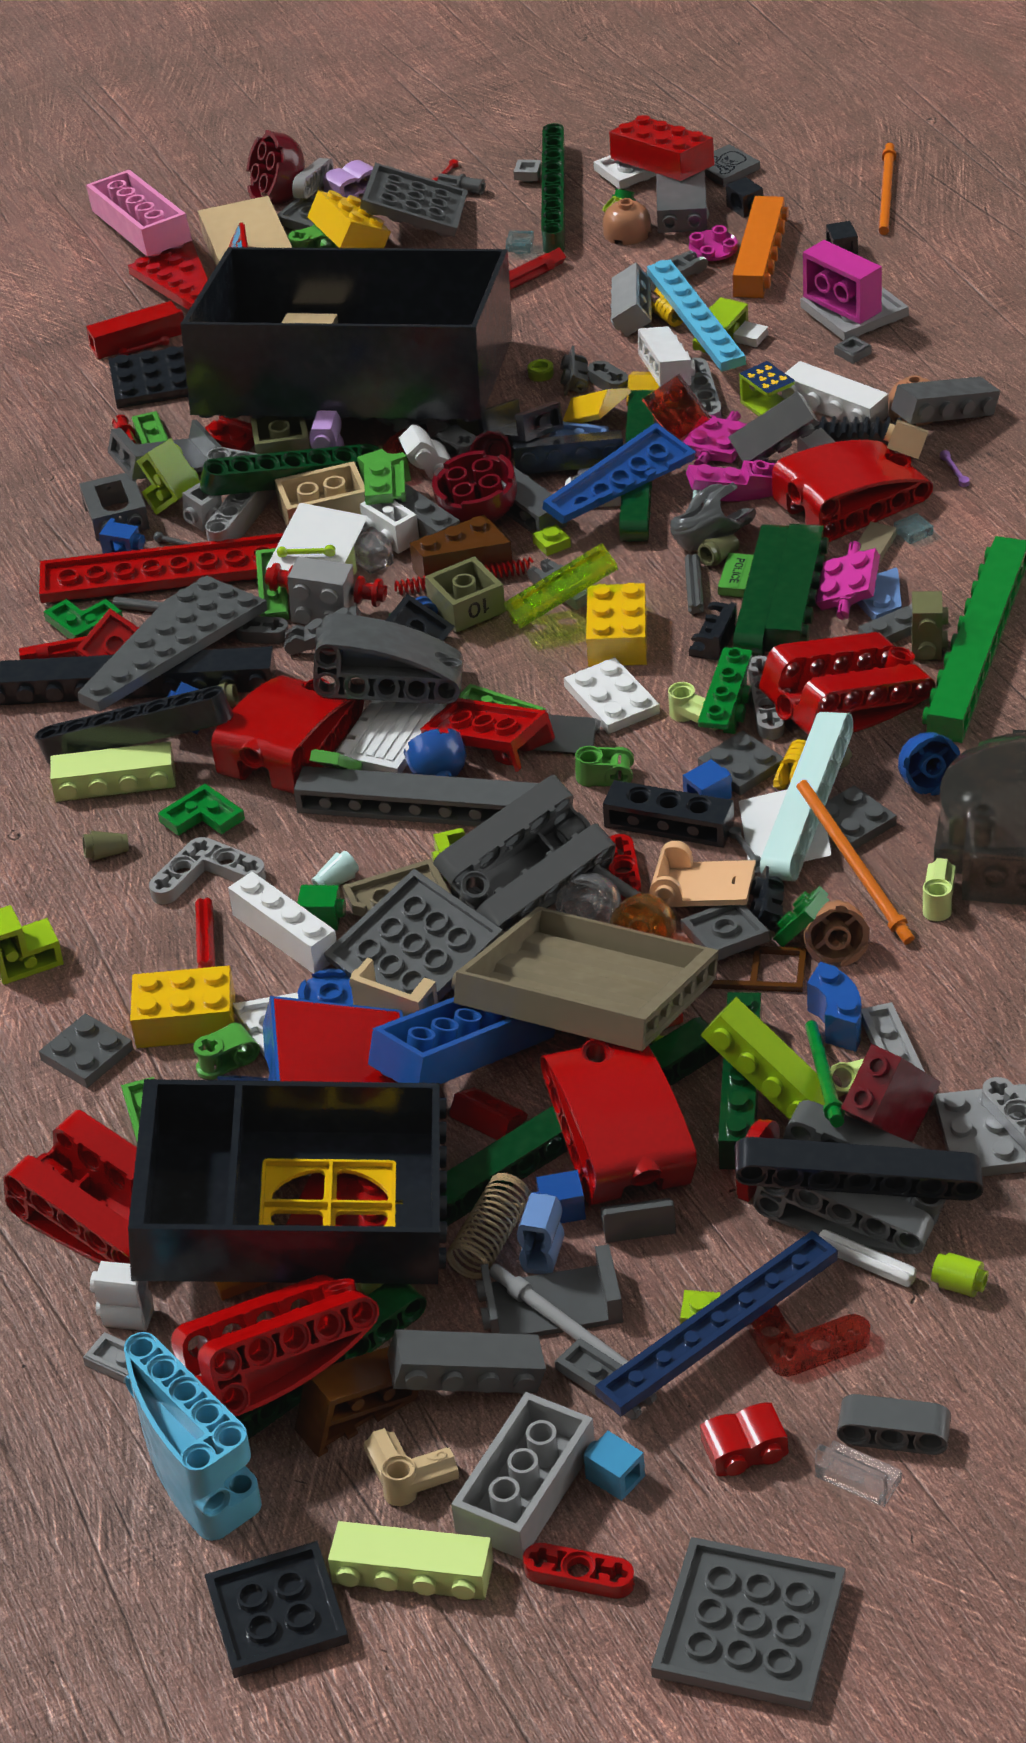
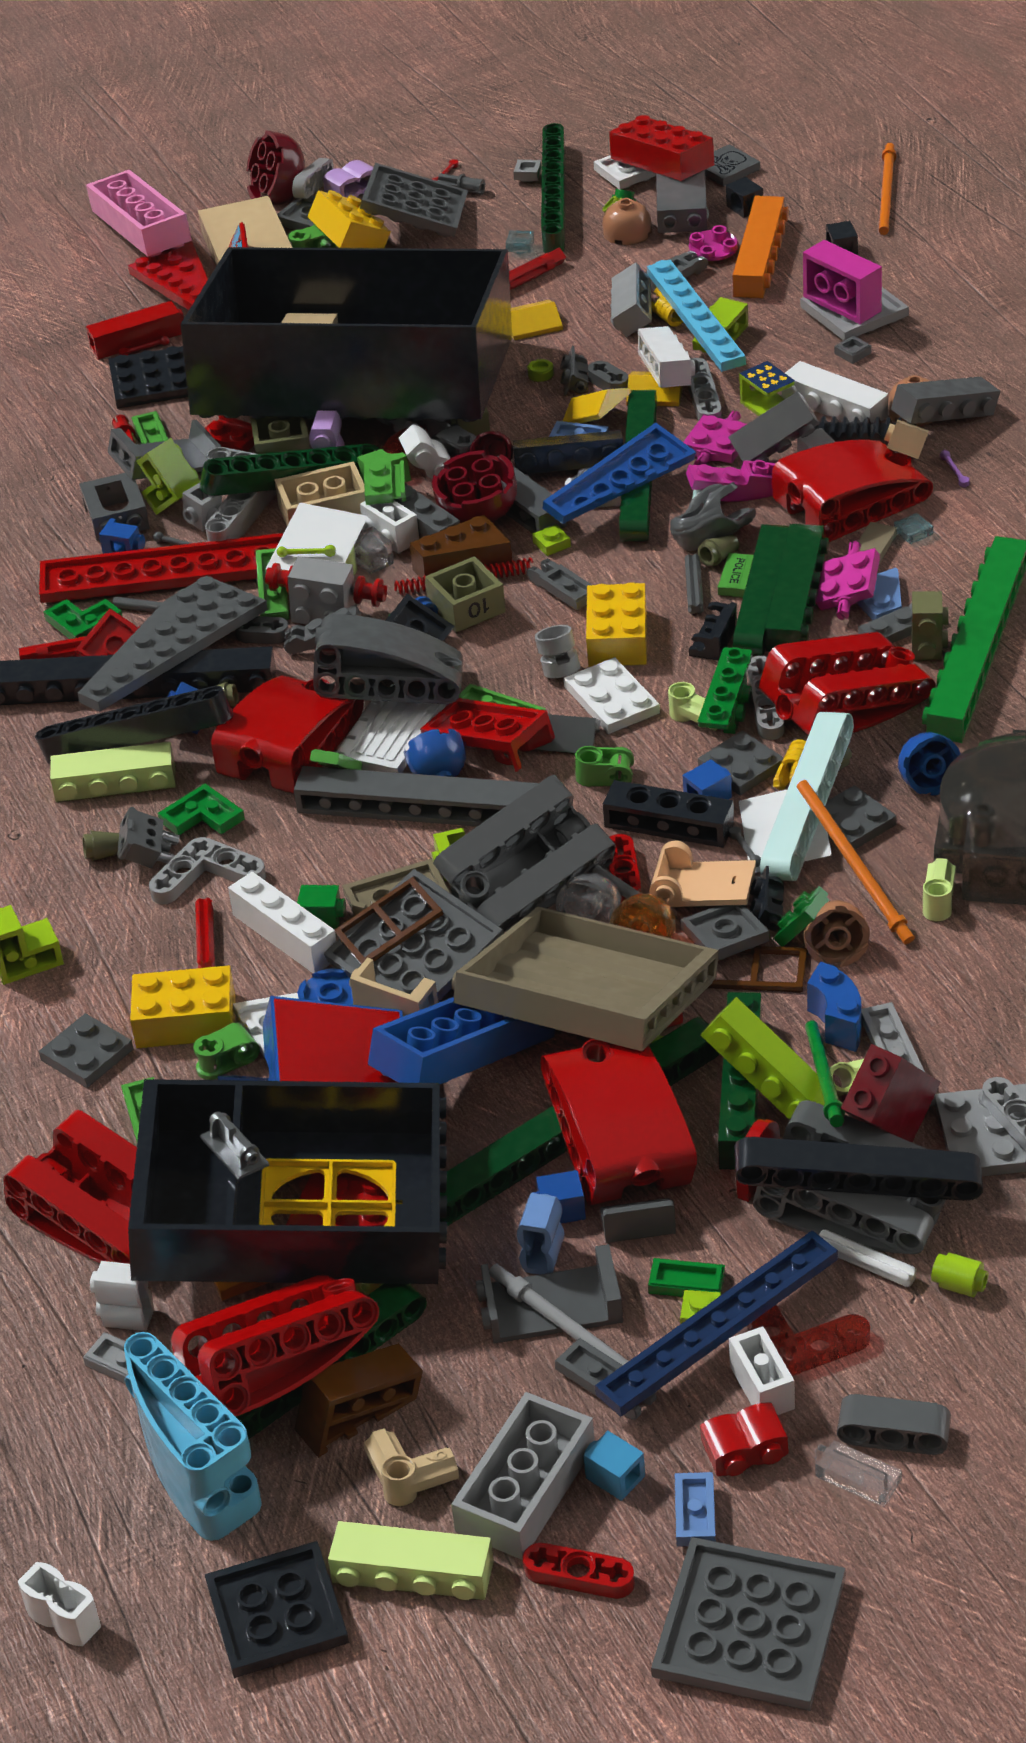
light aqua cone [311,851,359,885] -> none
dark grey brick [387,1329,546,1394] -> none
tan piece [446,1173,531,1279] -> none
red slope [449,1087,528,1140] -> none
black panel [478,399,564,442] -> none
clear neon green fence [504,543,618,629] -> none
clear red plate [642,374,712,439] -> none
white tile [733,321,768,347] -> none
none -> white brick [18,1562,101,1646]
none -> dark grey piece [117,807,179,868]
none -> dark grey hinge [200,1112,269,1179]
none -> reddish brown window [335,877,444,964]
none -> yellow slope [511,300,563,341]
none -> light grey wheel [535,625,581,678]
none -> green tile [648,1258,725,1297]
none -> medium blue plate [675,1472,716,1546]
none -> white brick [729,1326,795,1415]

